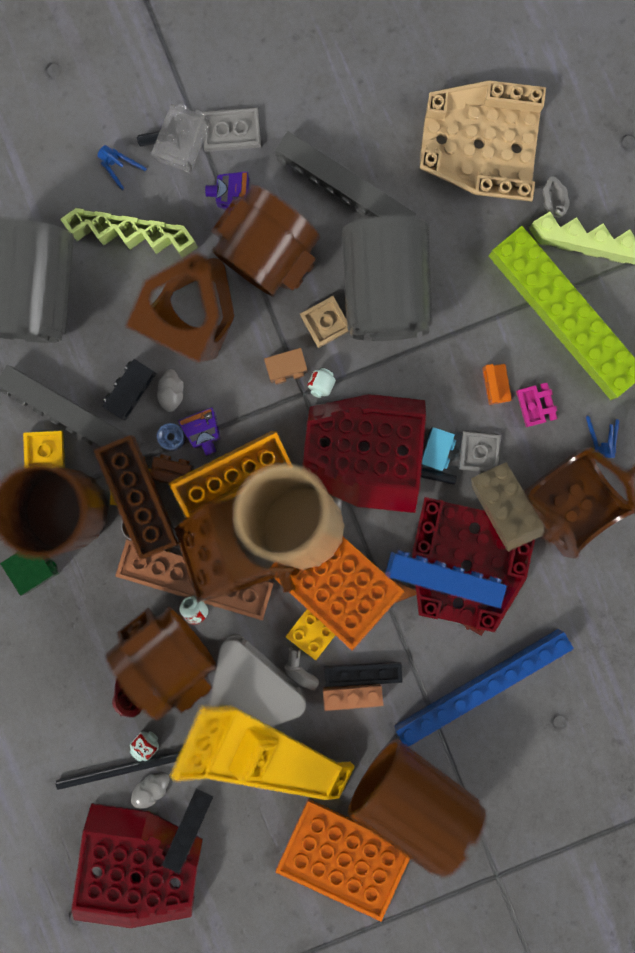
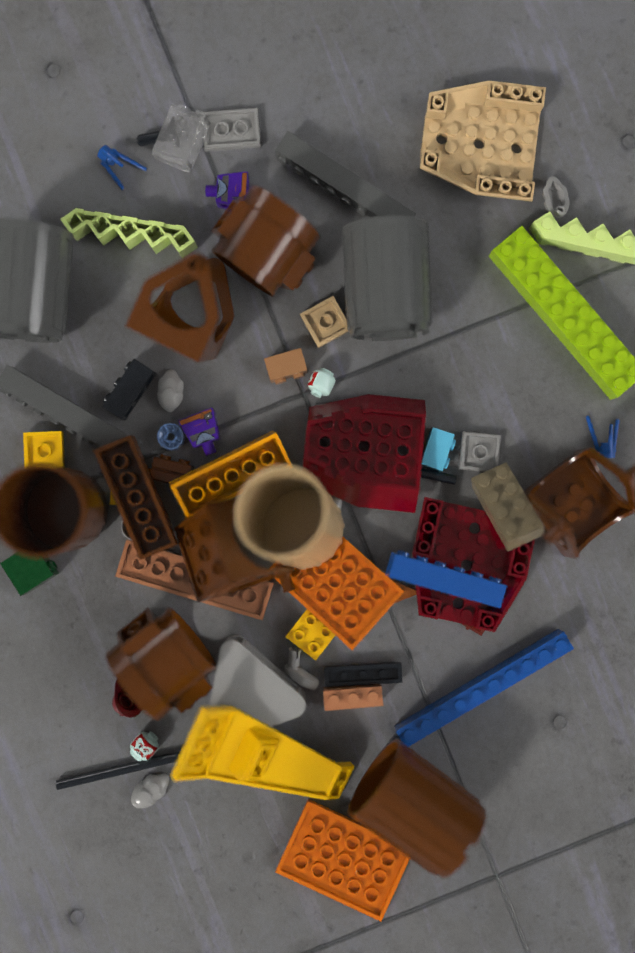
dark red wedge [71,803,203,928] -> none
black plate [161,789,214,874] -> none
light aqua head [179,596,208,625] -> none
orange panel [482,364,512,405] -> none
dark pink plate [516,382,558,428] -> none

